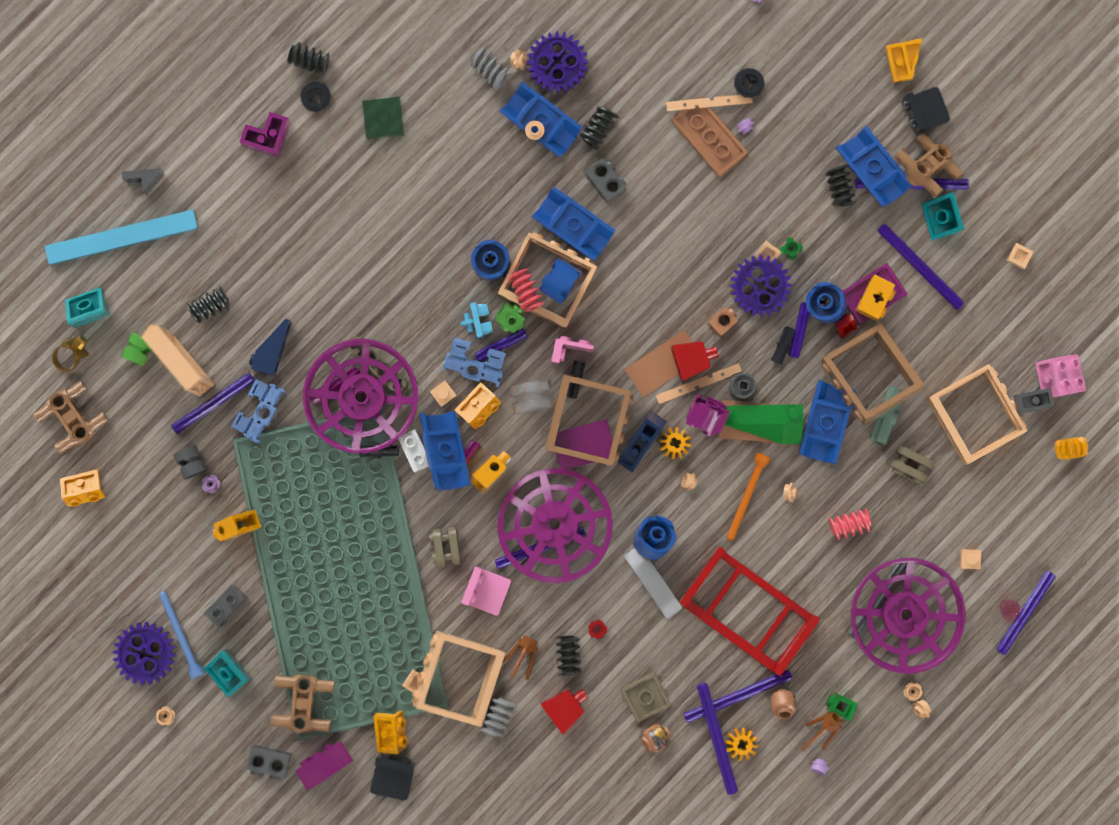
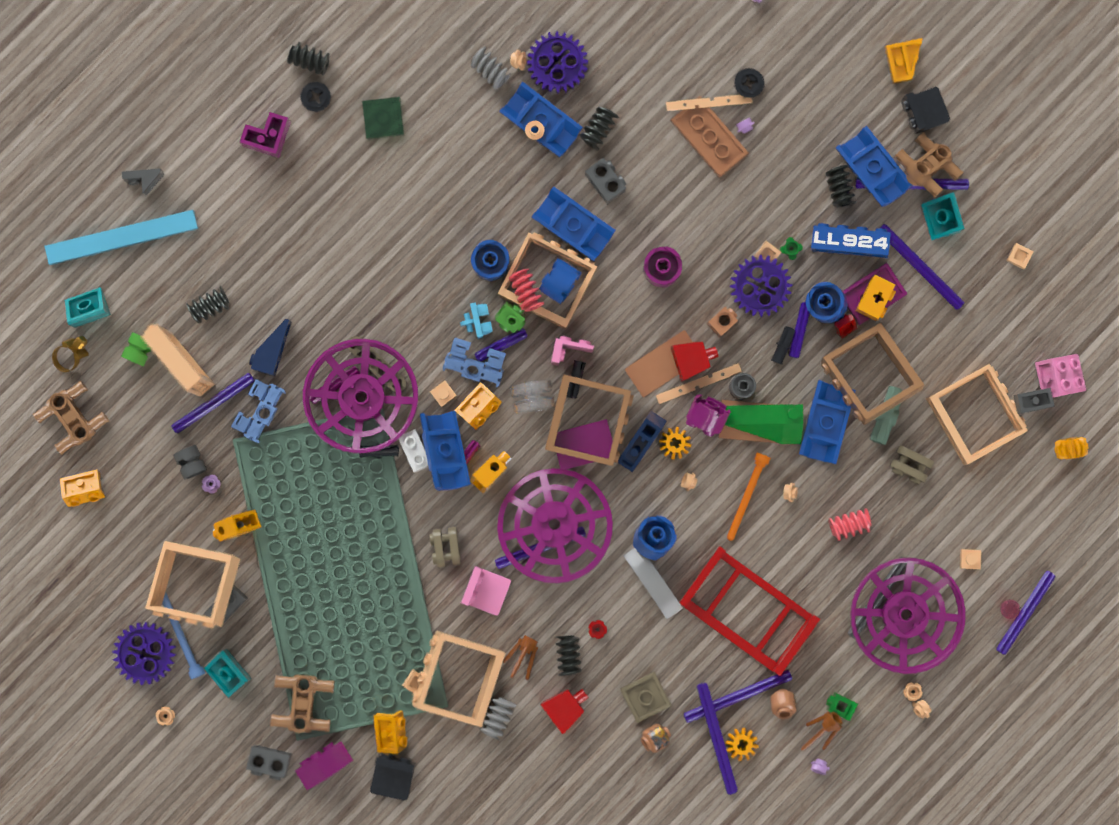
none -> light nougat window [145,541,240,629]
none -> magenta brick [643,247,682,288]
none -> blue brick [811,223,891,258]

